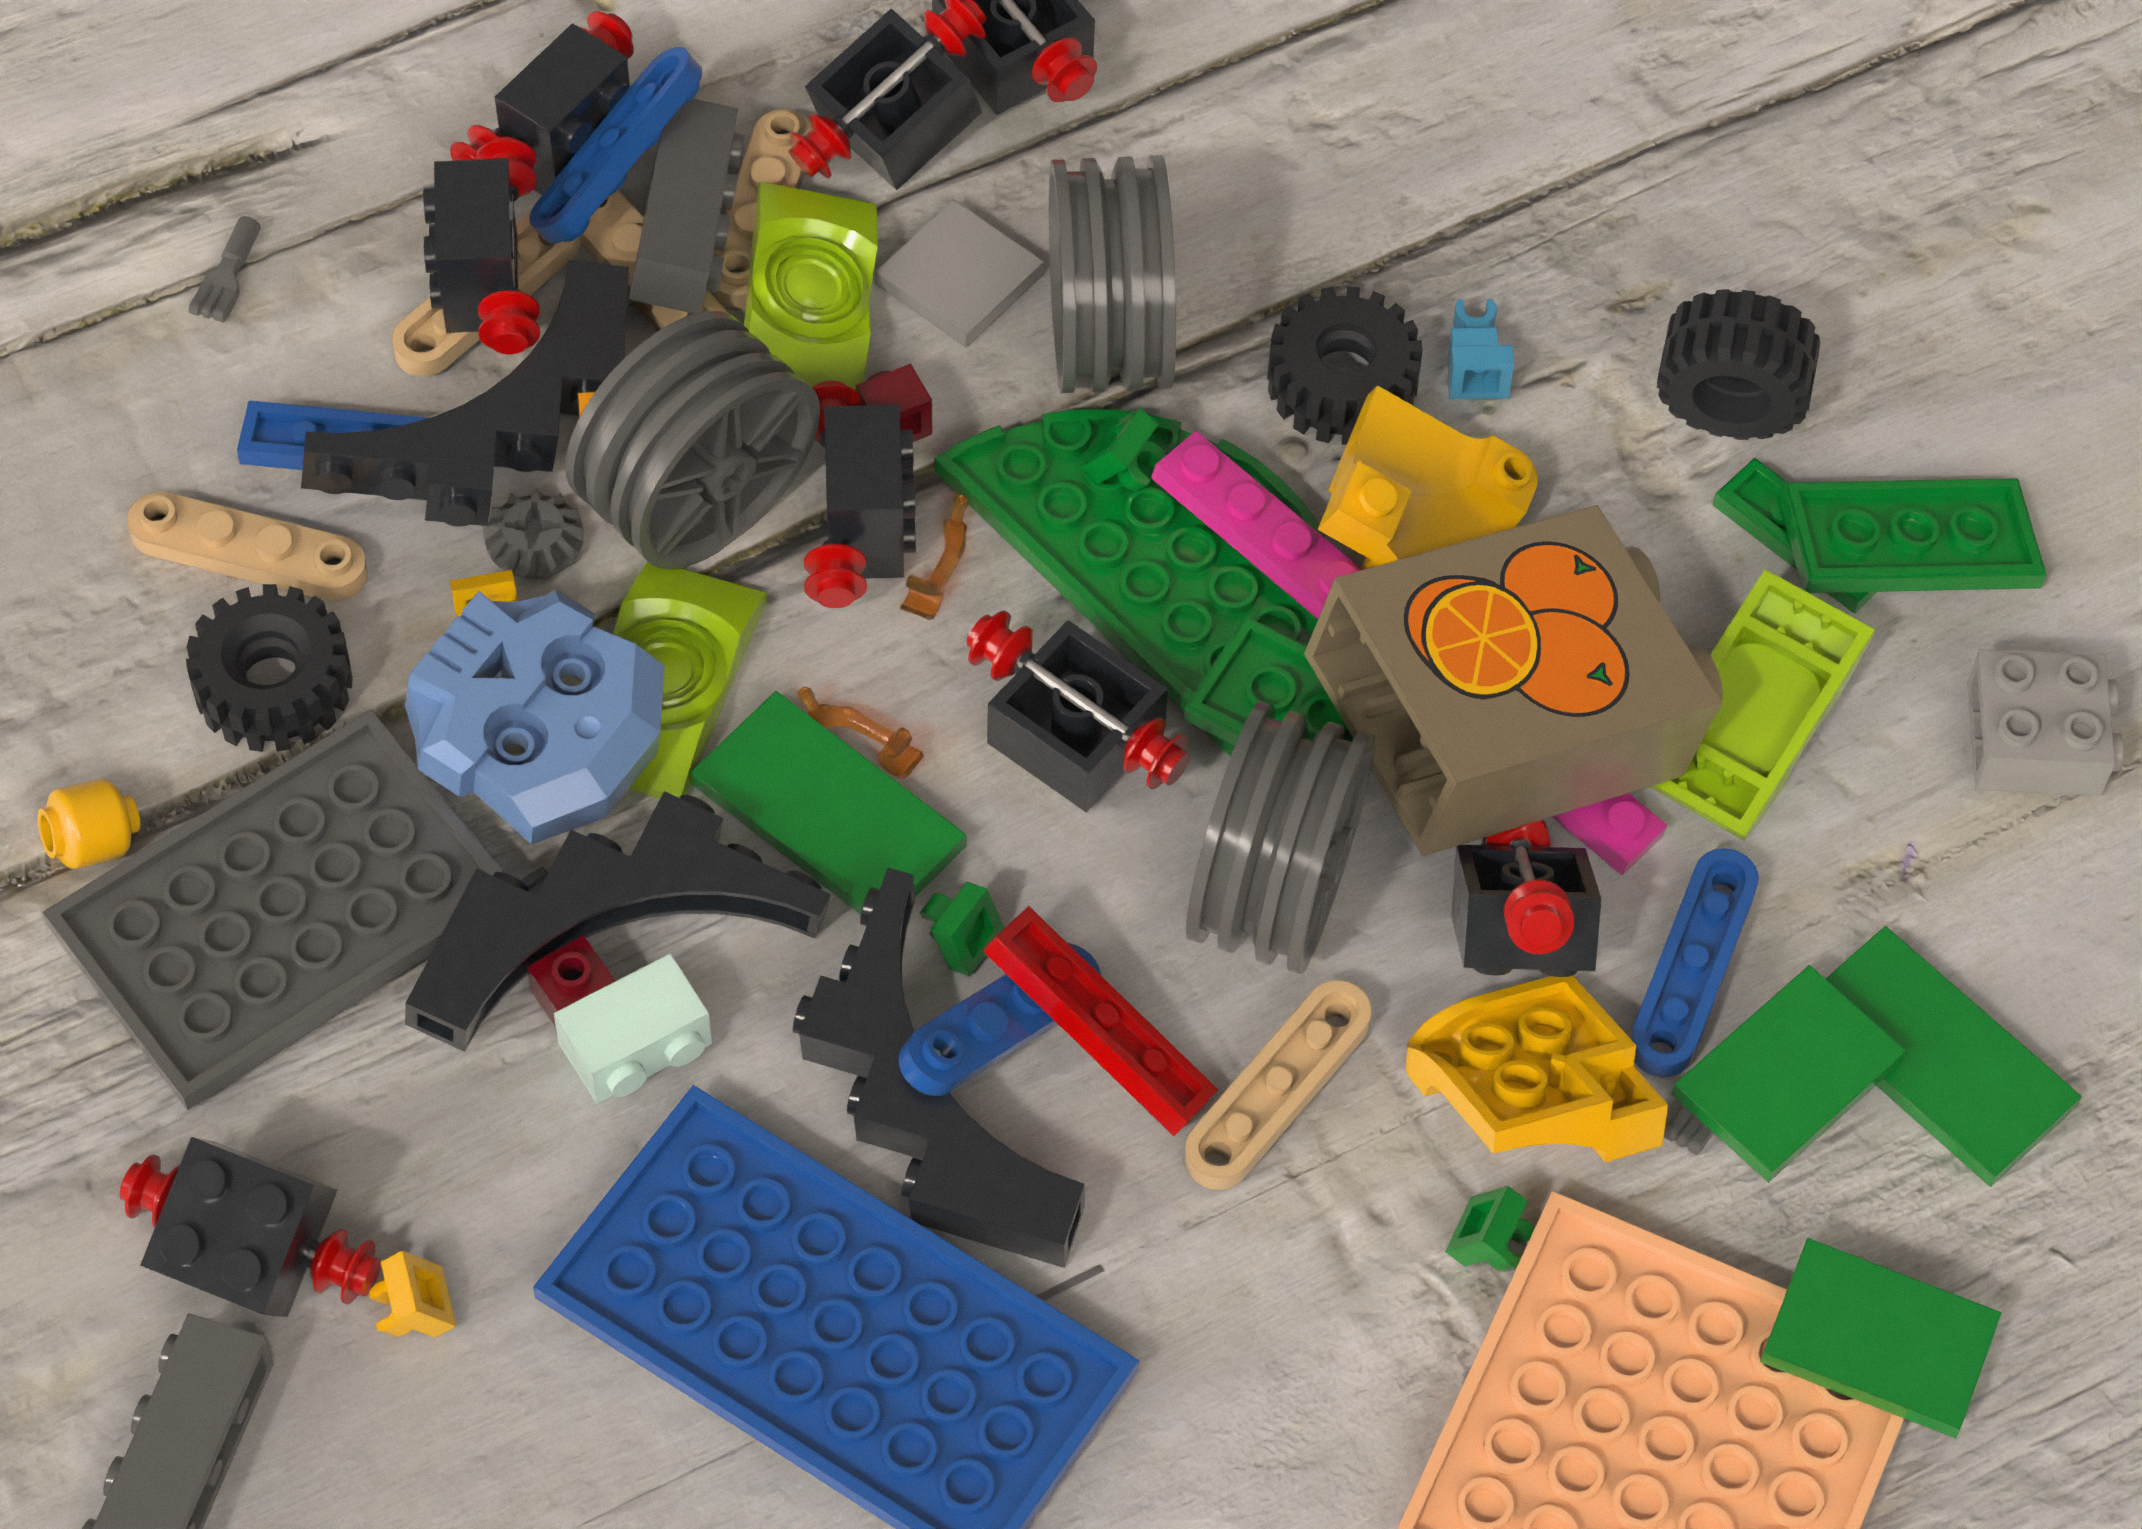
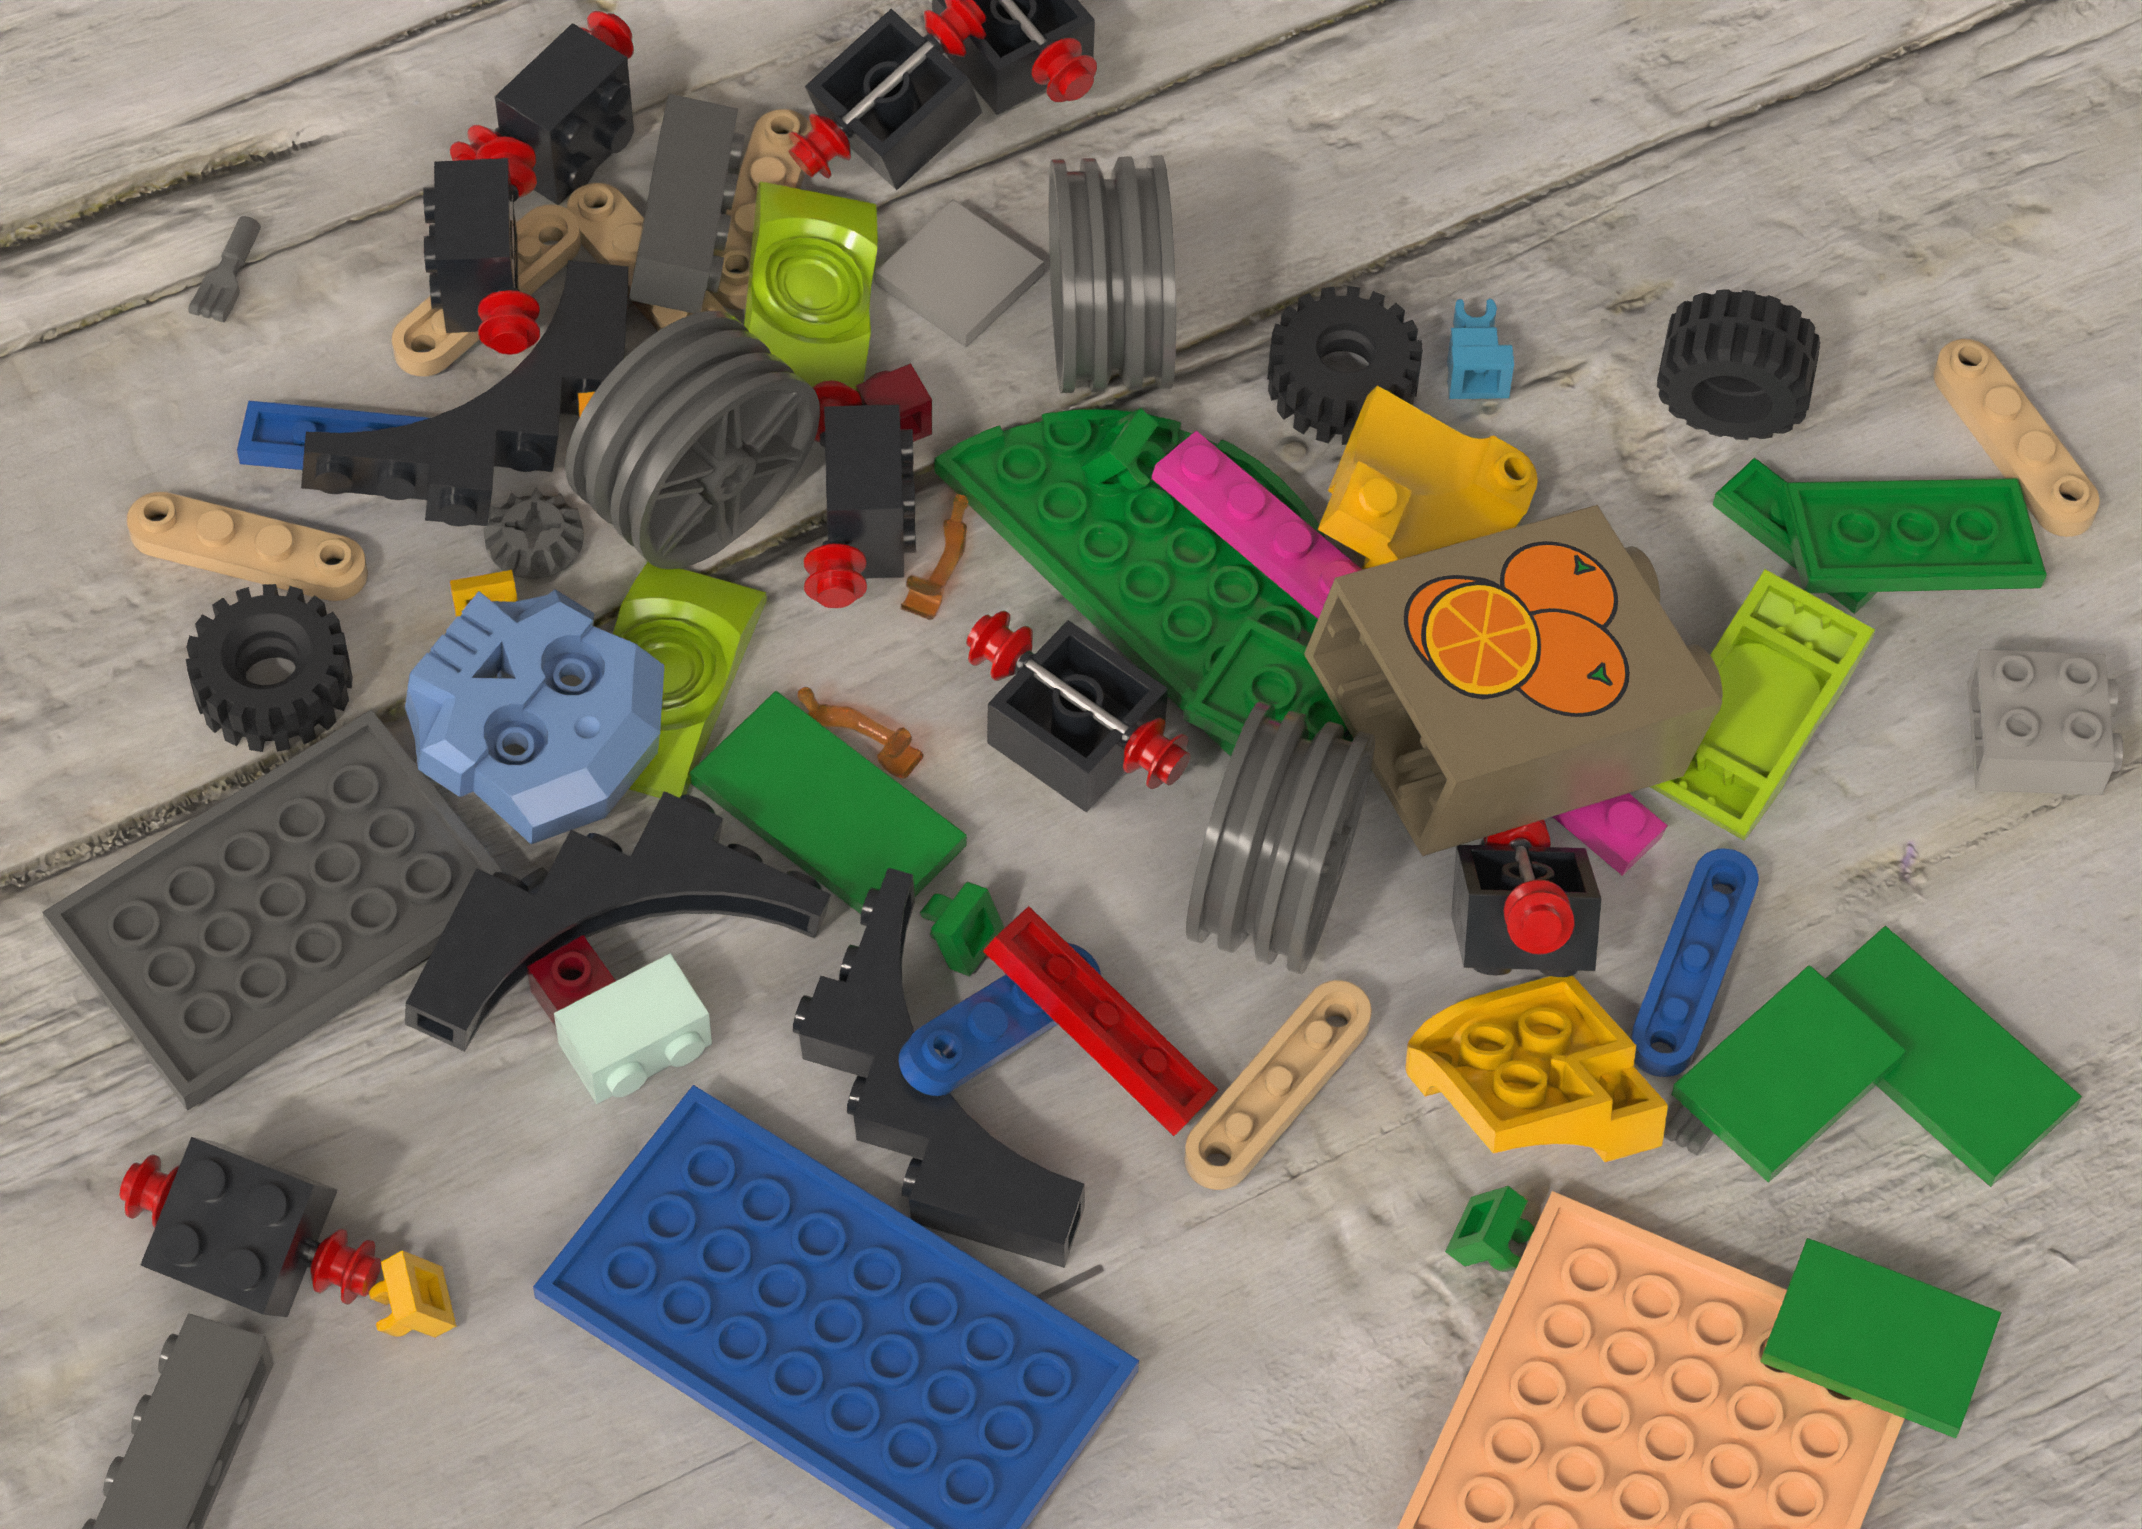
yellow head [37,779,140,869] -> none
blue plate [529,47,702,244] -> none
none -> tan plate [1934,339,2100,537]

